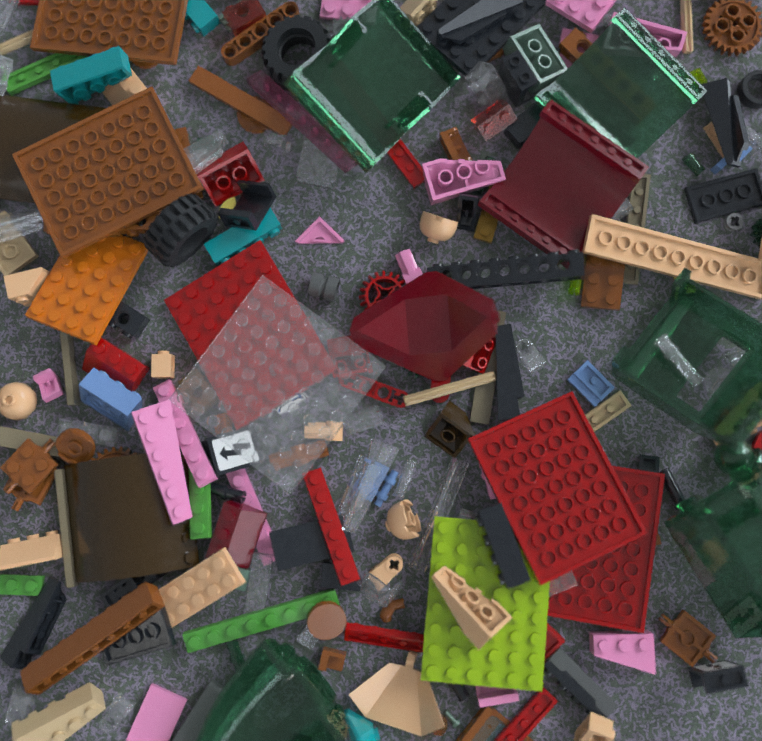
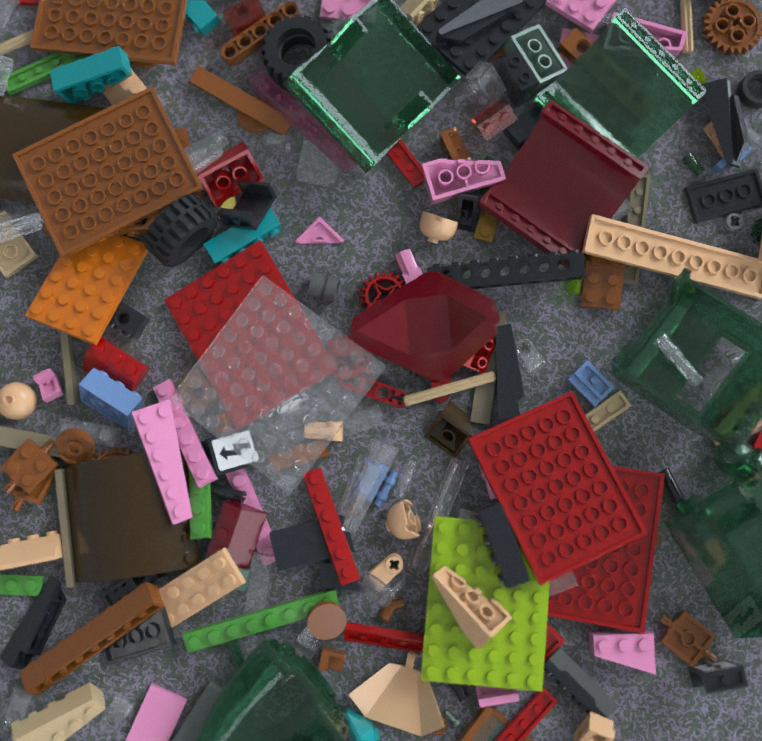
light nougat slope [3,267,50,307] -> none
light nougat brick [151,351,175,379] -> none
black plate [638,454,660,473] -> none

